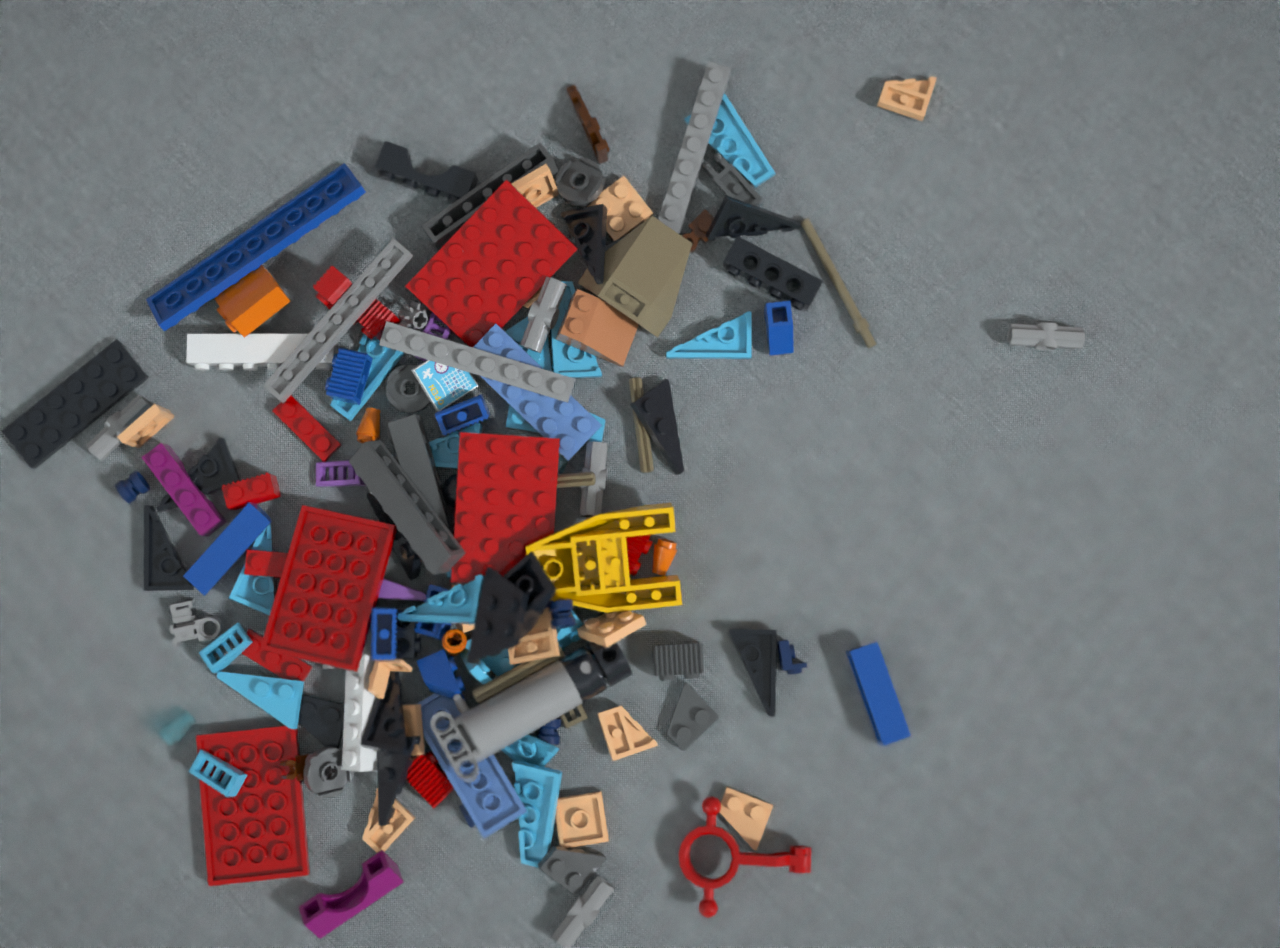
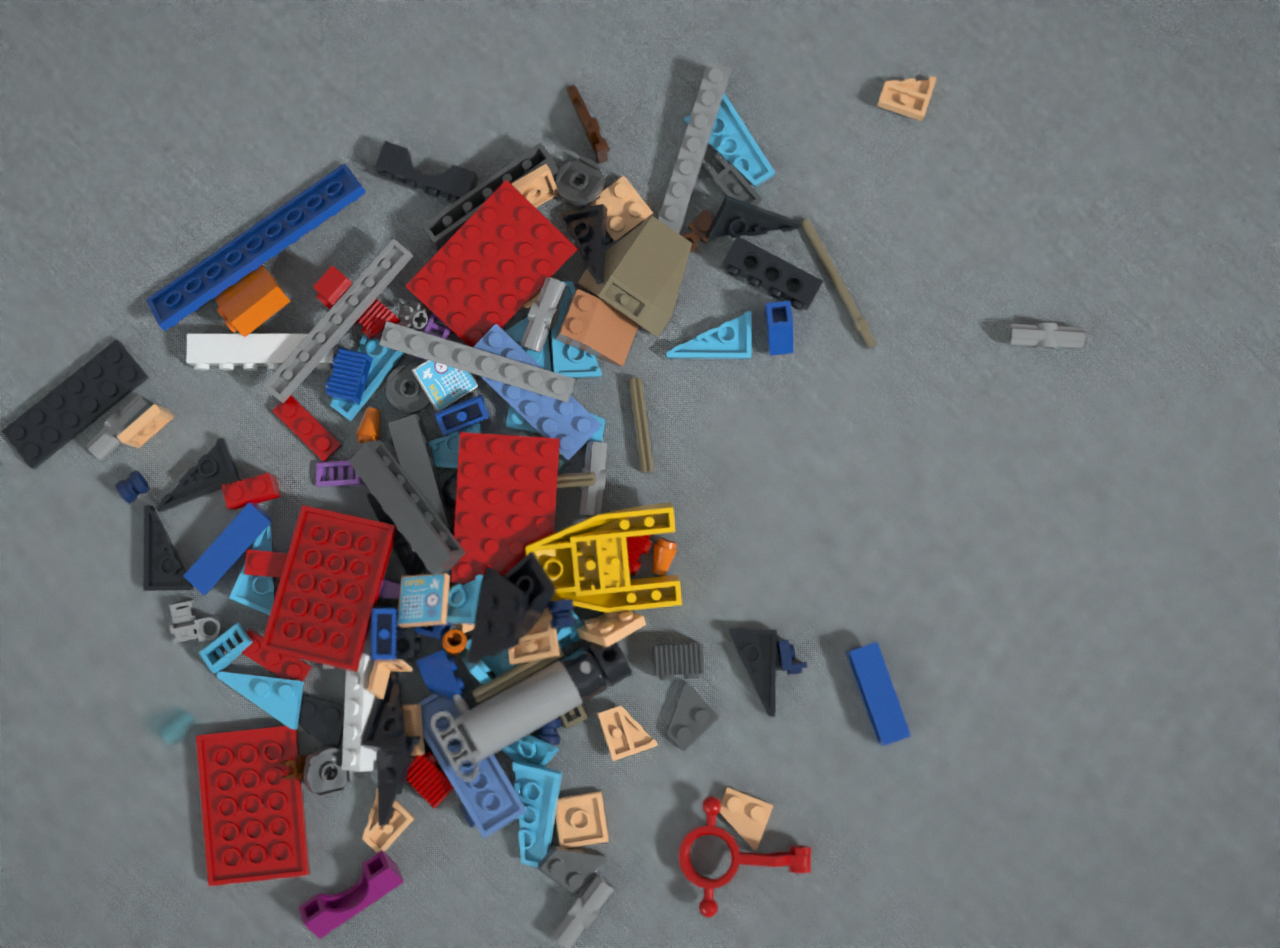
magenta arch [141,443,227,537] -> none
medium azure slope [188,750,247,797] -> none
black wing [630,379,684,475] -> none
none -> tile [397,573,450,627]

